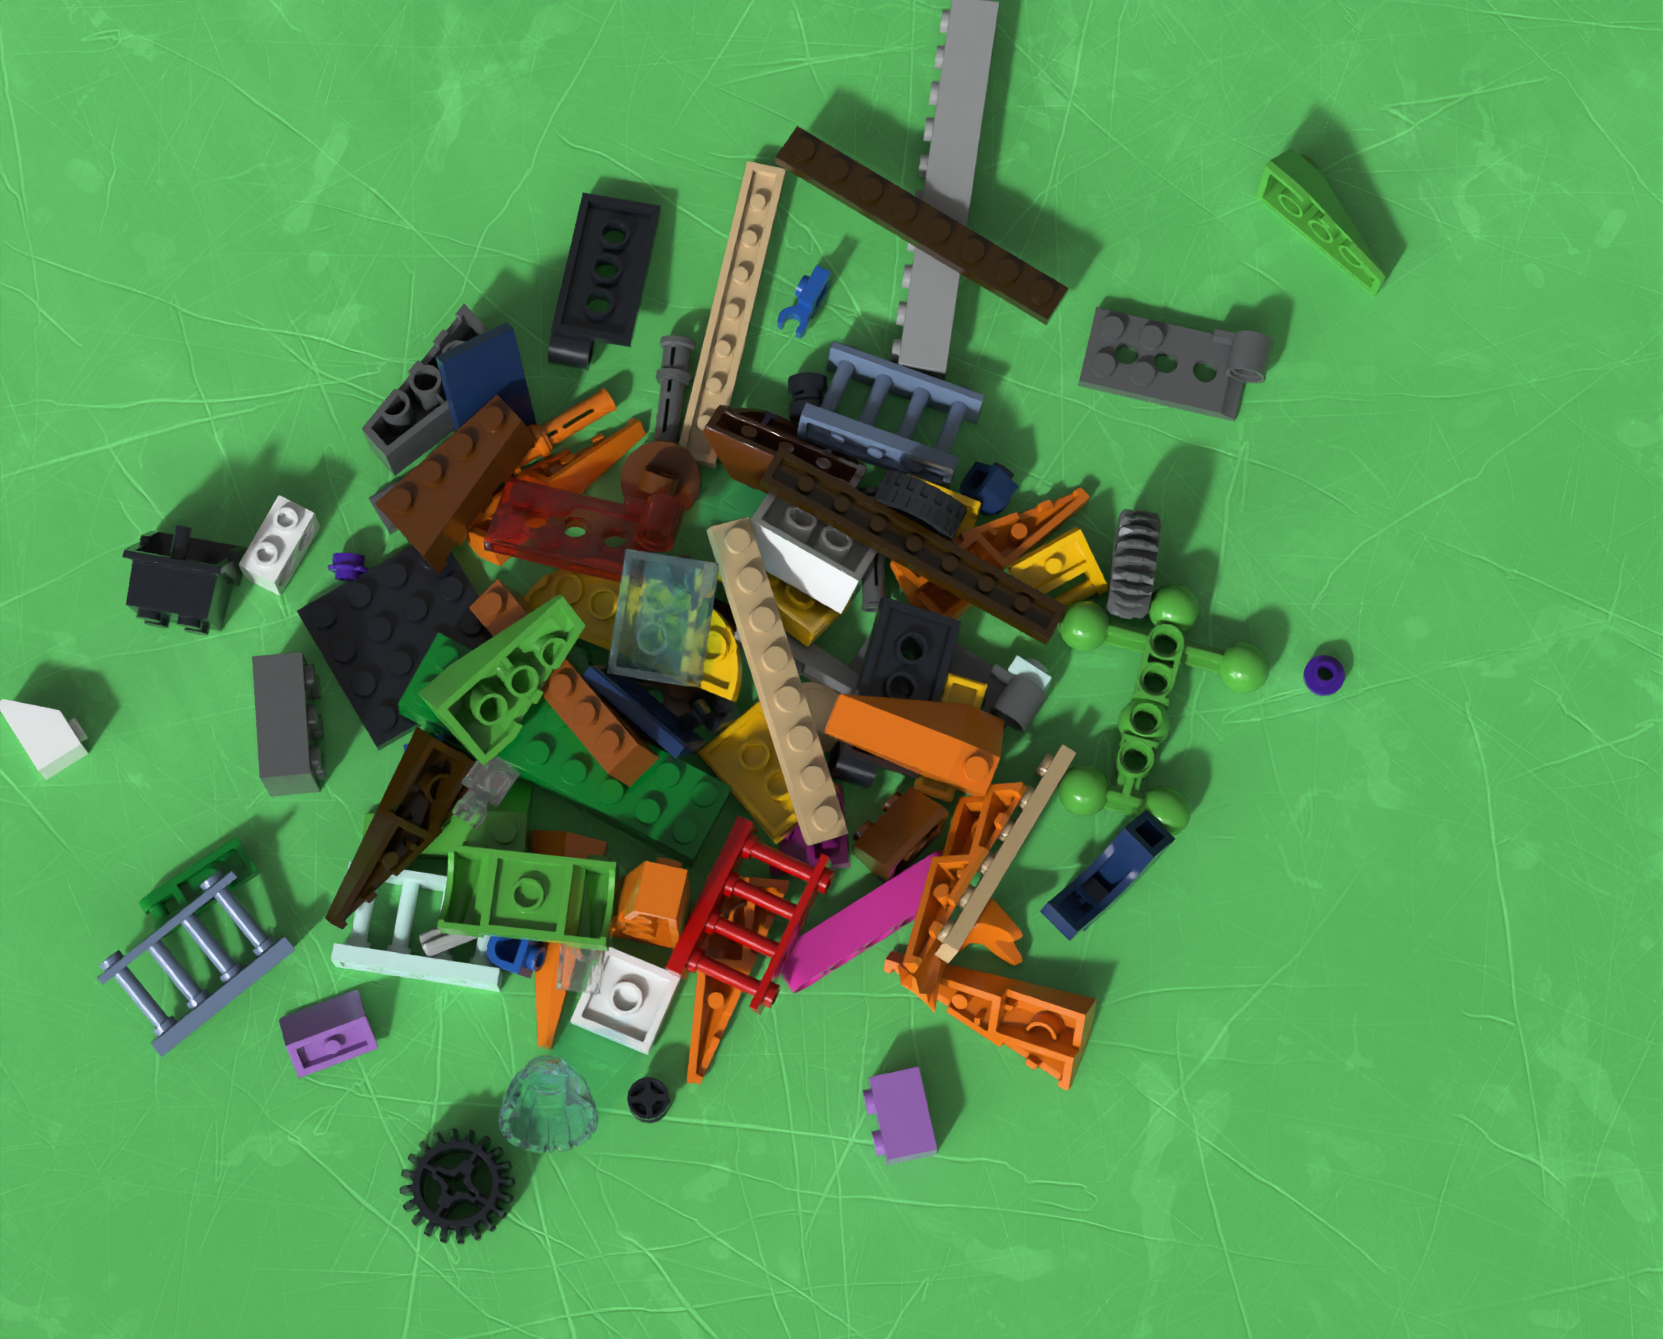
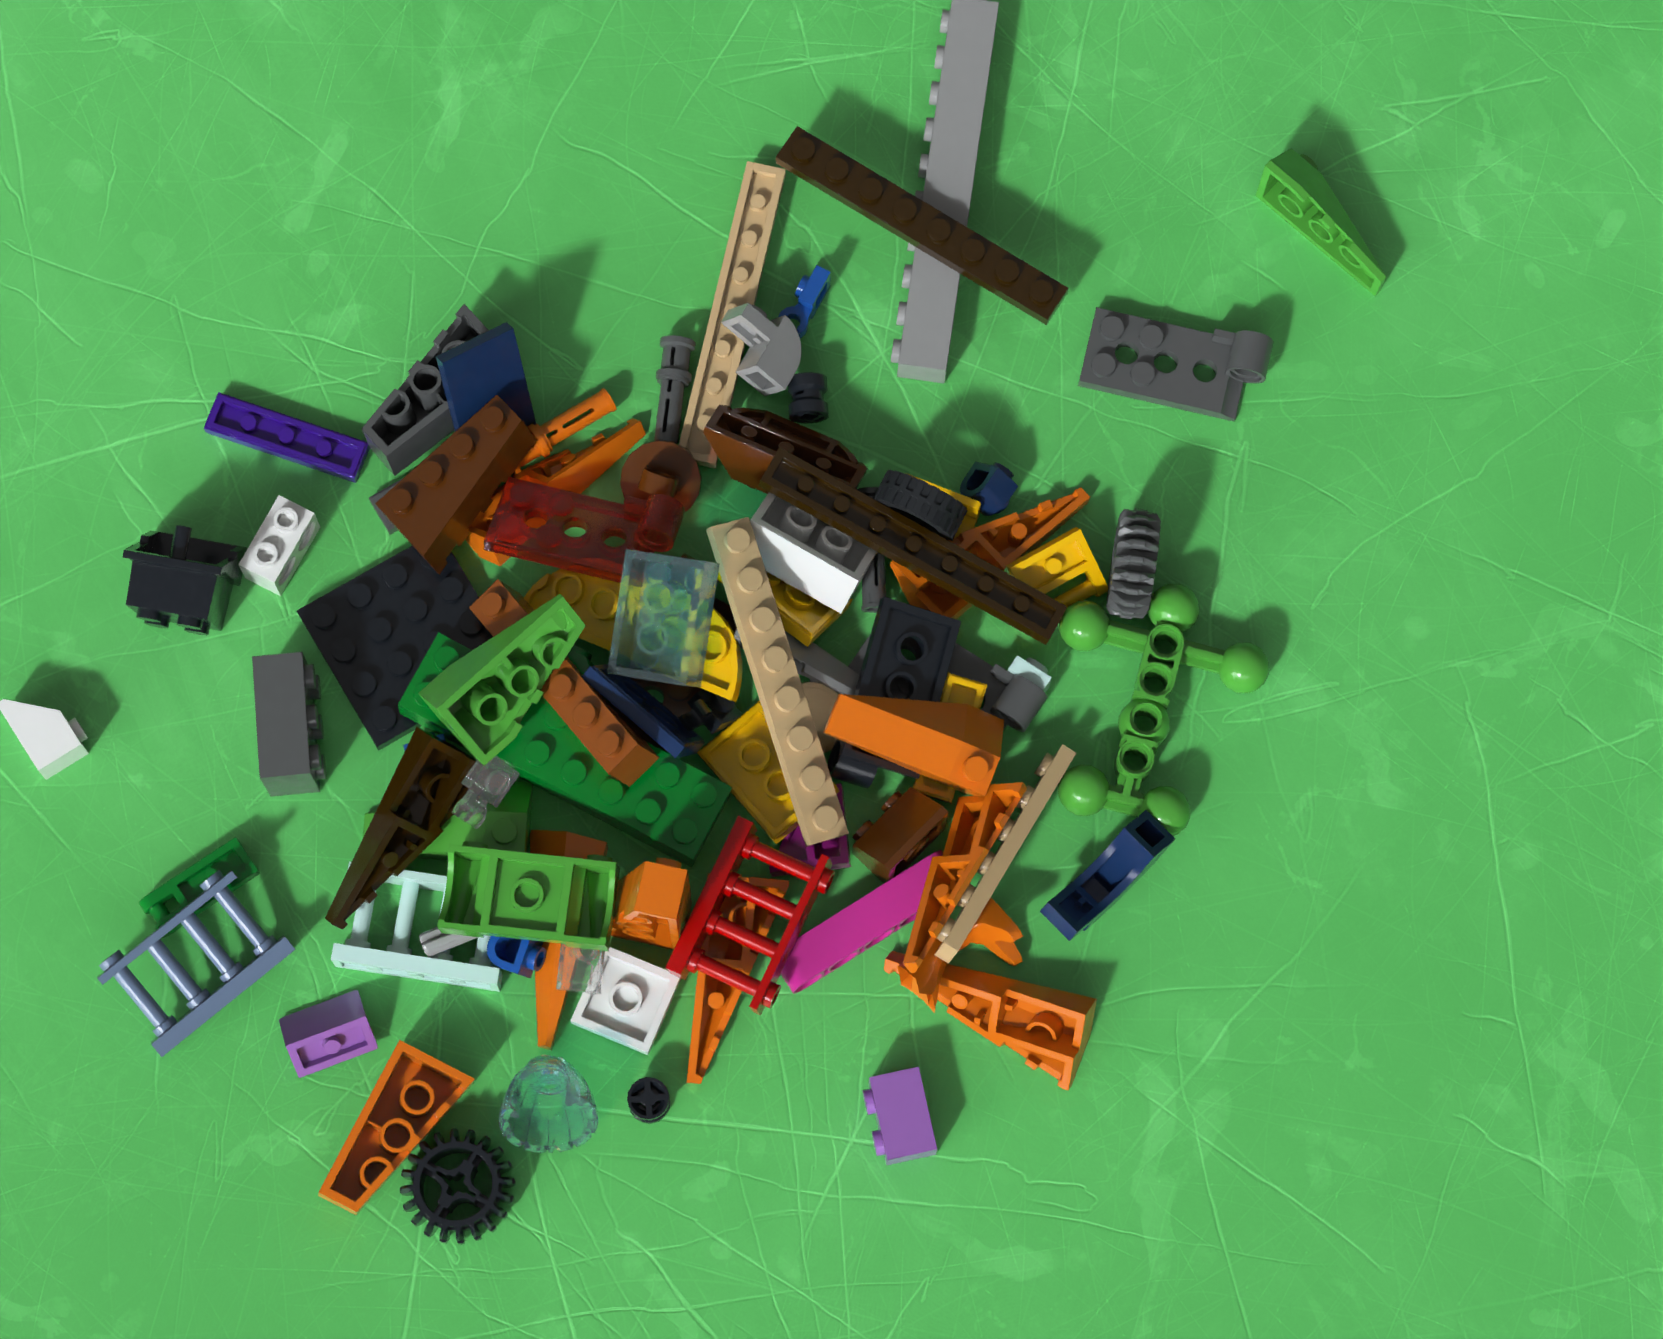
dark purple plate [327,553,368,582] -> none
black hinge [548,193,661,370] -> none
sand blue fence [797,341,985,490] -> none
dark purple plate [1303,655,1345,696] -> none
none -> dark purple tile [204,392,370,483]
none -> orange wedge [318,1040,475,1215]
none -> light grey brick [721,303,801,396]

